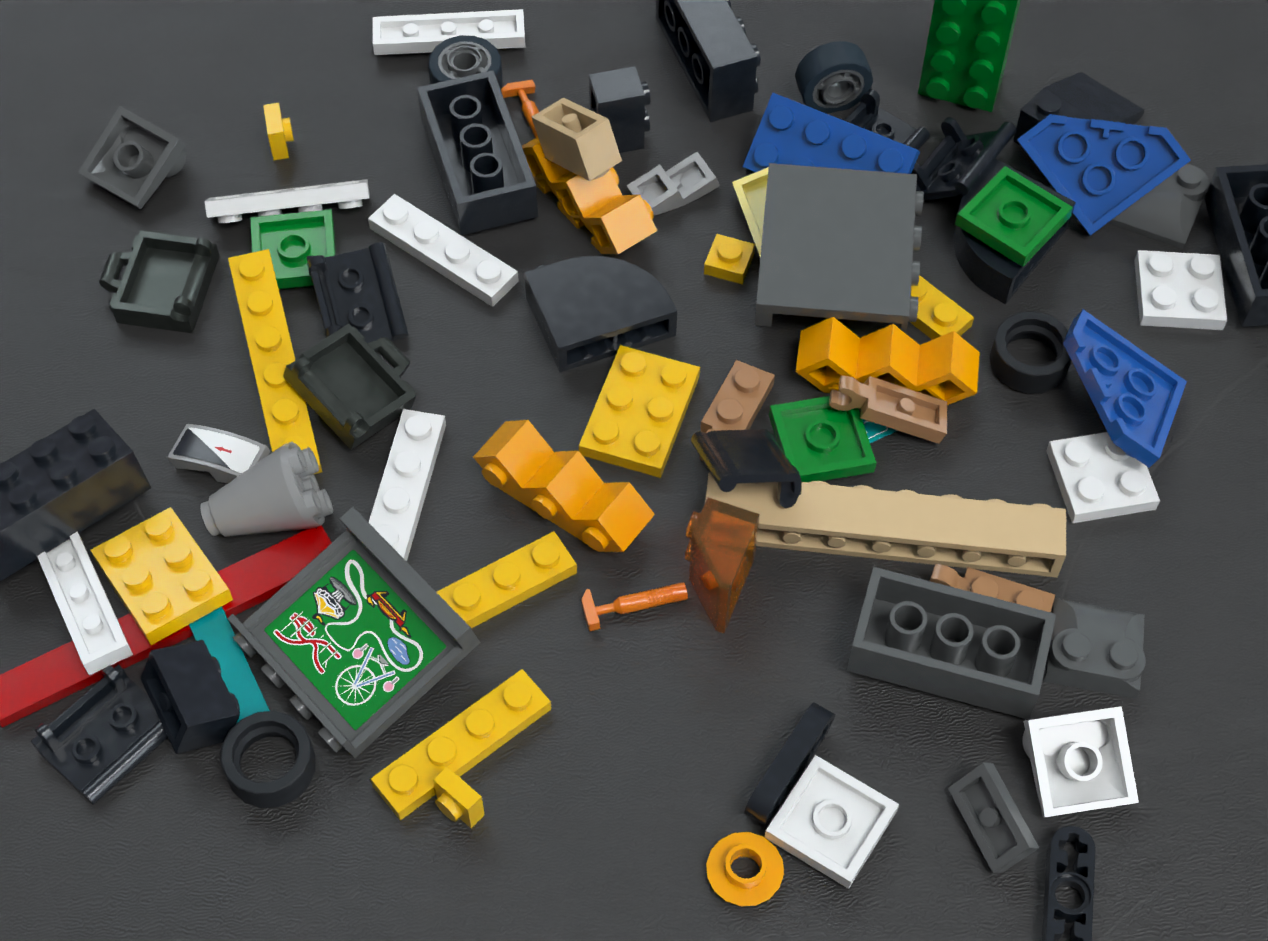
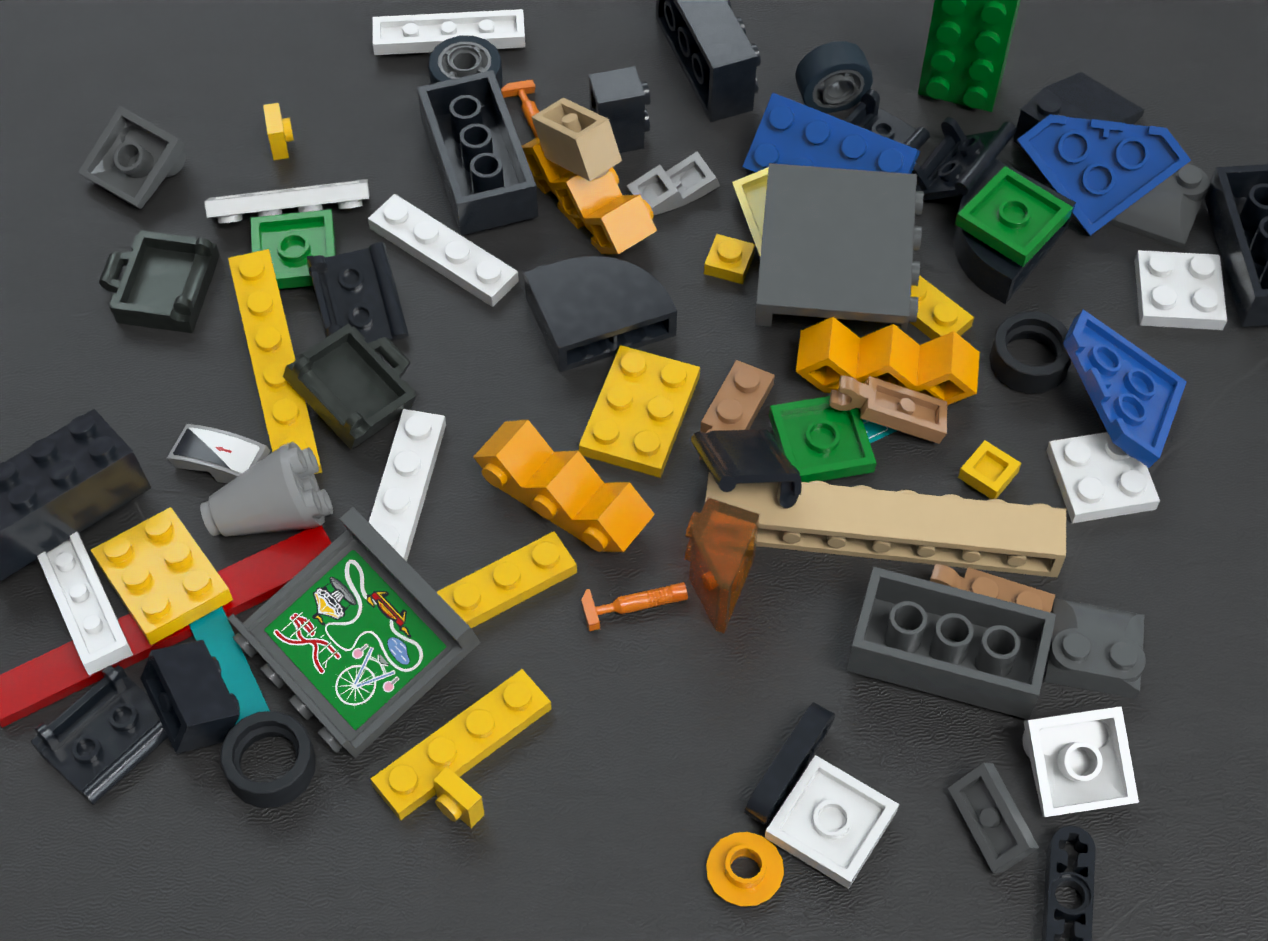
none -> yellow plate [958,440,1021,499]

